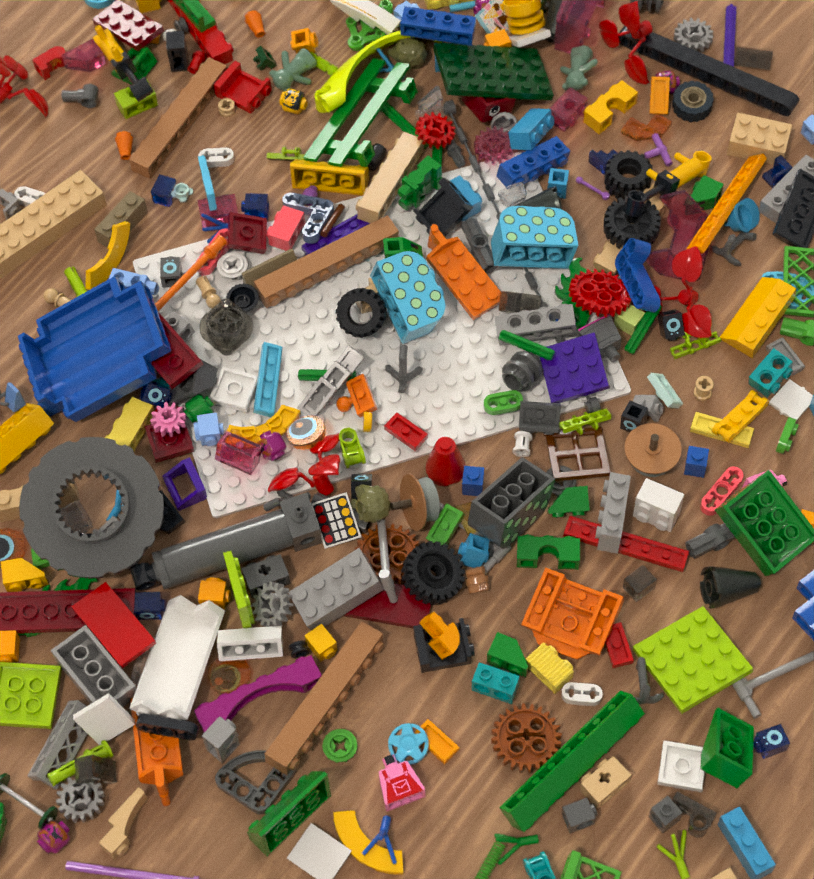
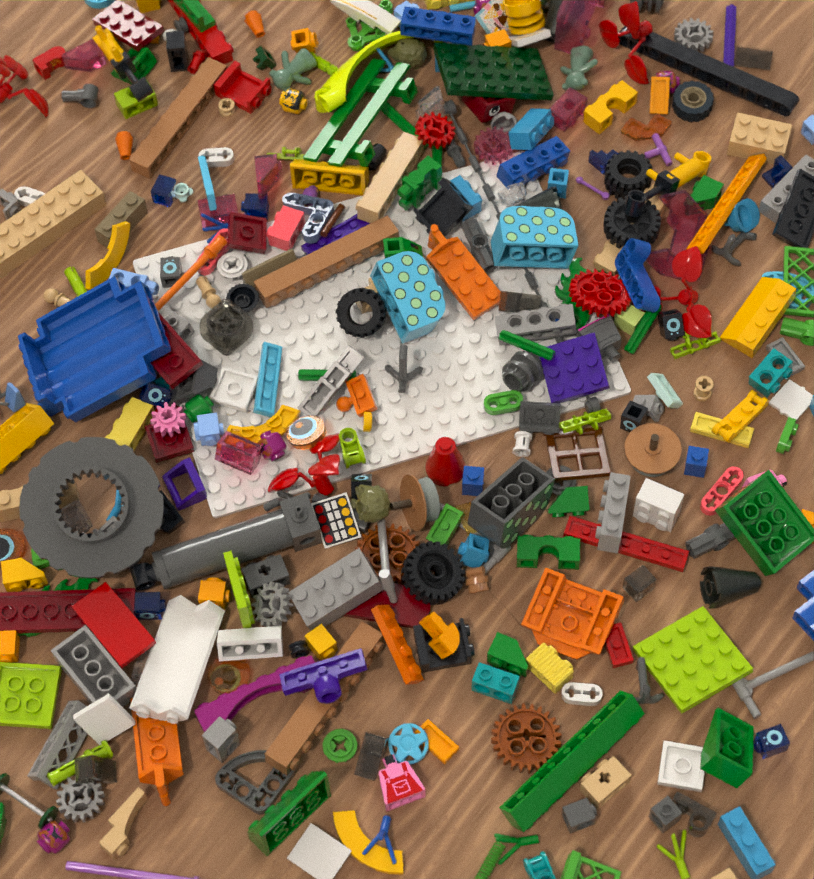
black beam [136,714,199,740] -> none
red plate [384,412,428,452] -> none
none -> clear pink slope [254,154,282,199]
none -> dark purple plate [279,648,368,704]
none -> clear smoke plate [354,732,389,781]
none -> orange plate [371,605,424,685]

